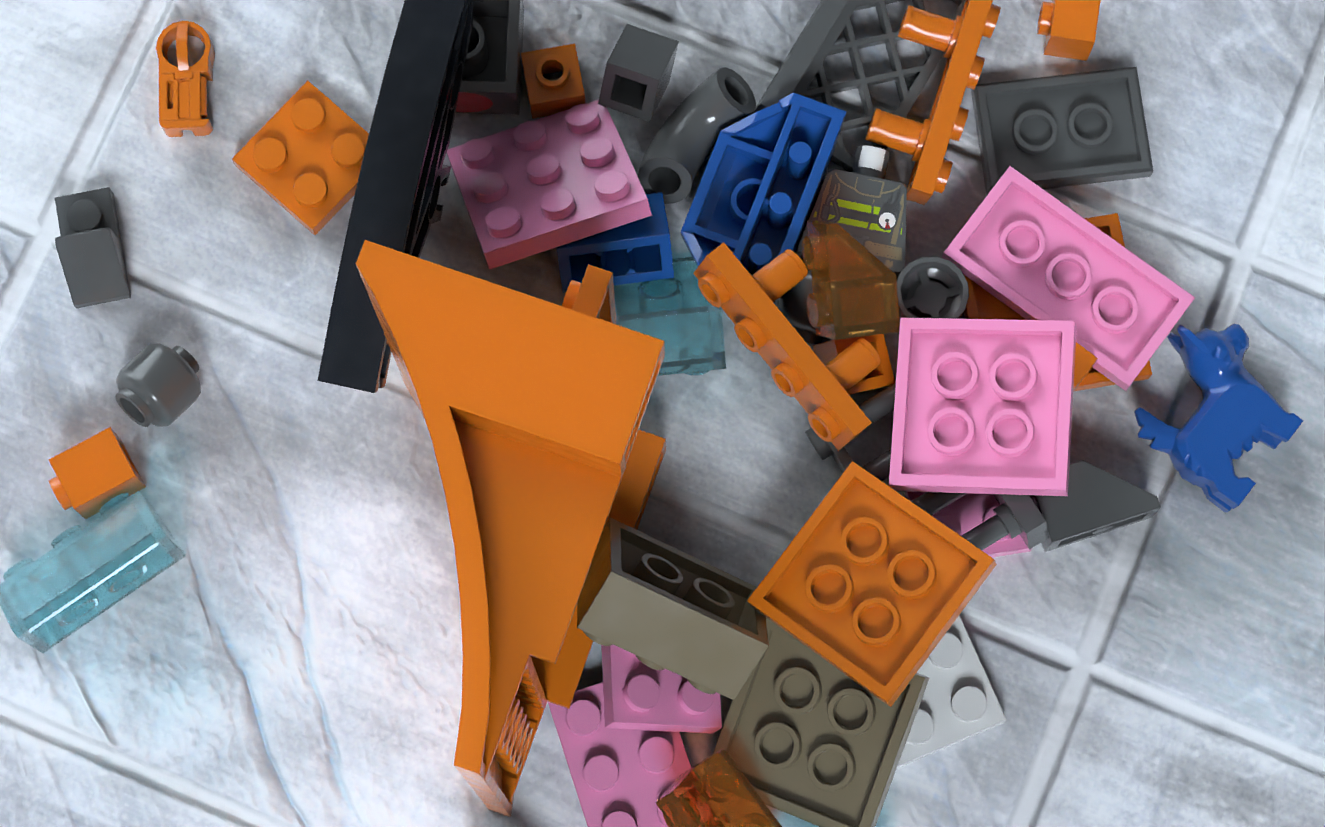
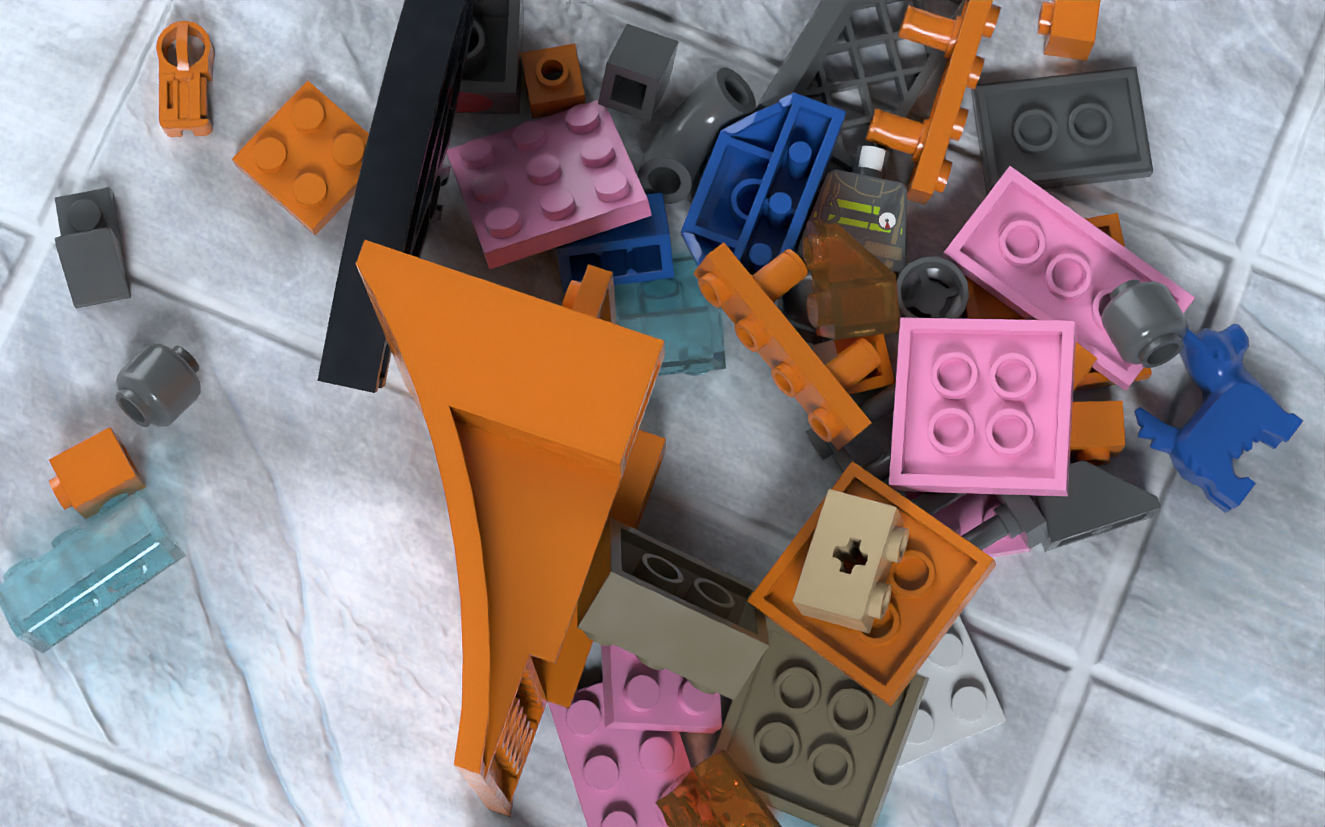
none -> tan brick [792,489,909,634]
none -> orange plate [1070,401,1126,466]
none -> dark grey head [1101,280,1188,368]

